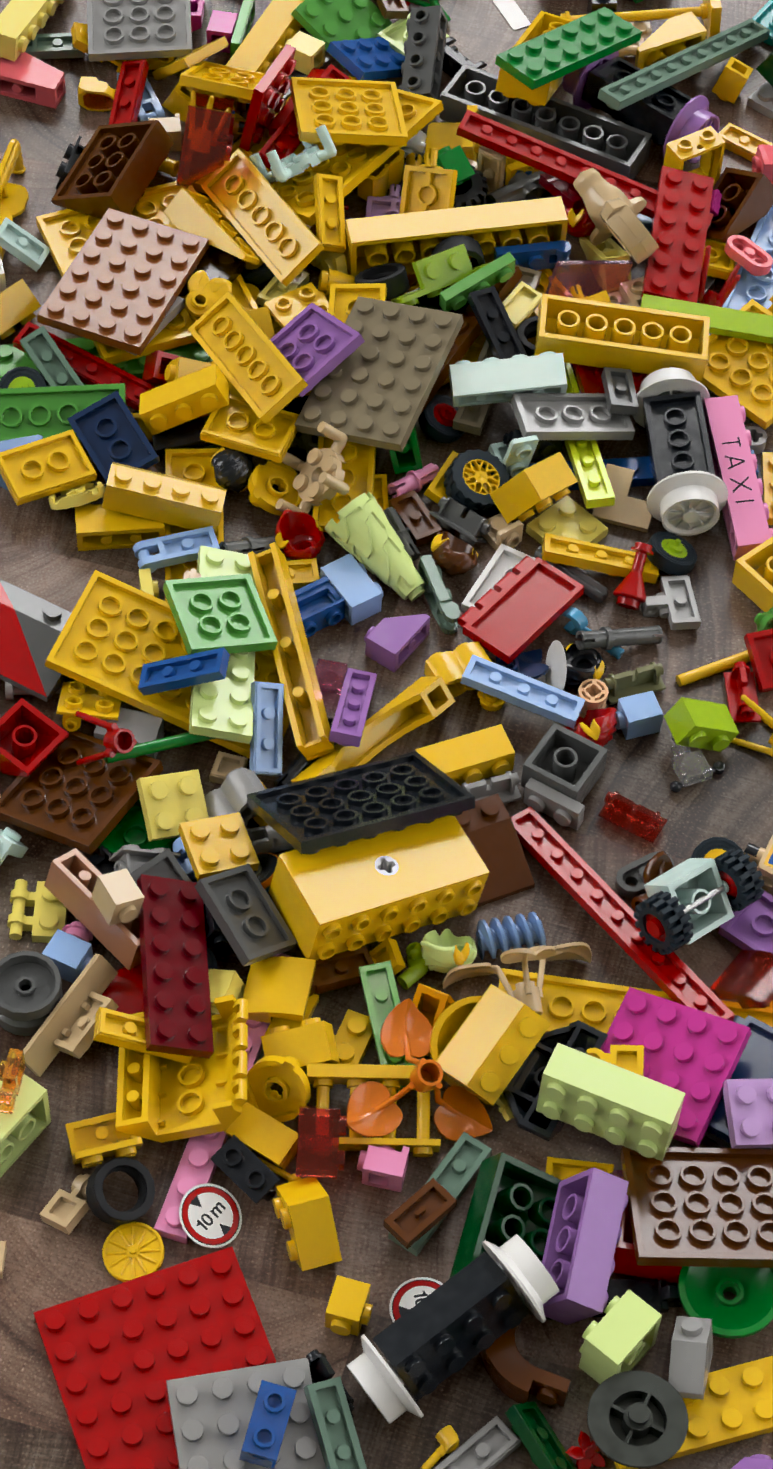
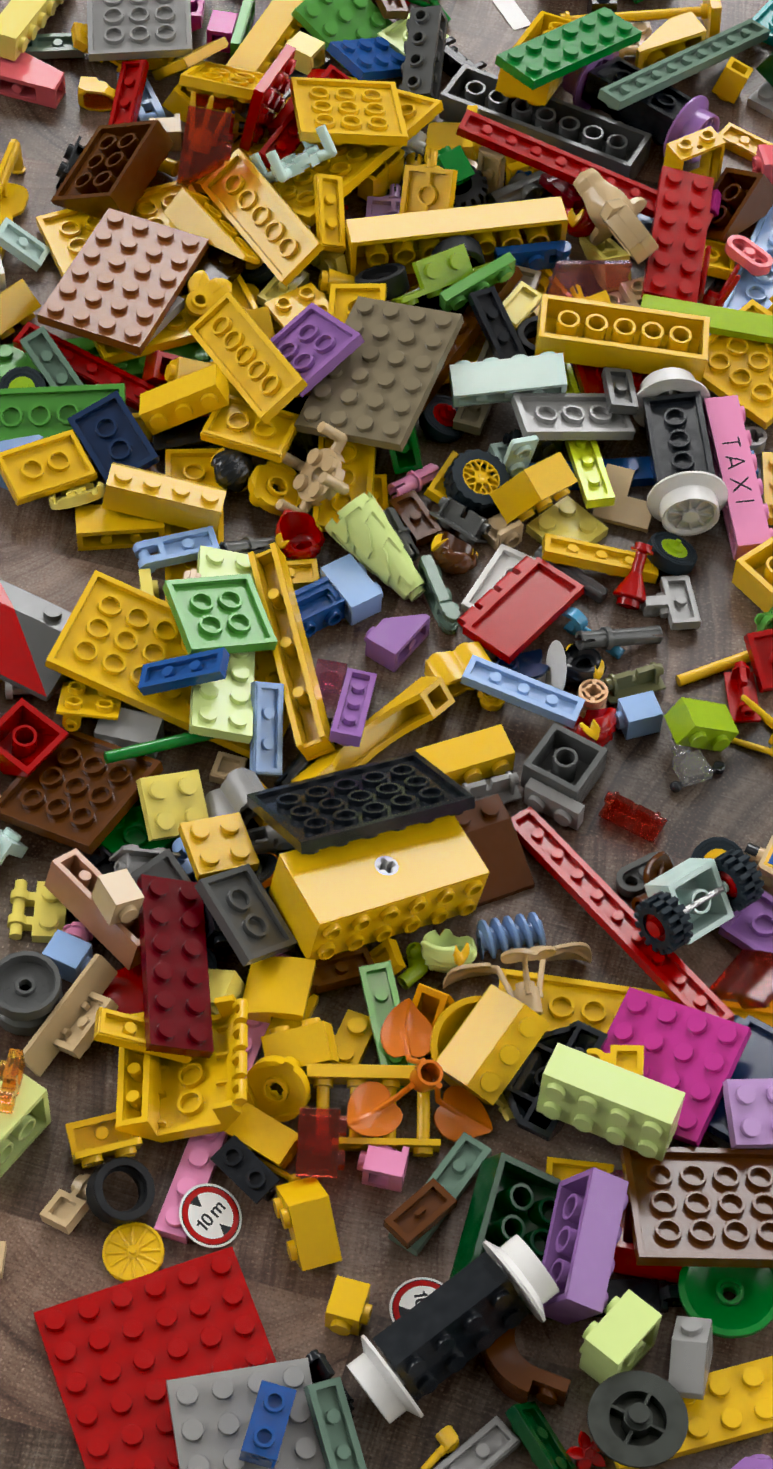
red plant [75,711,137,766] -> none

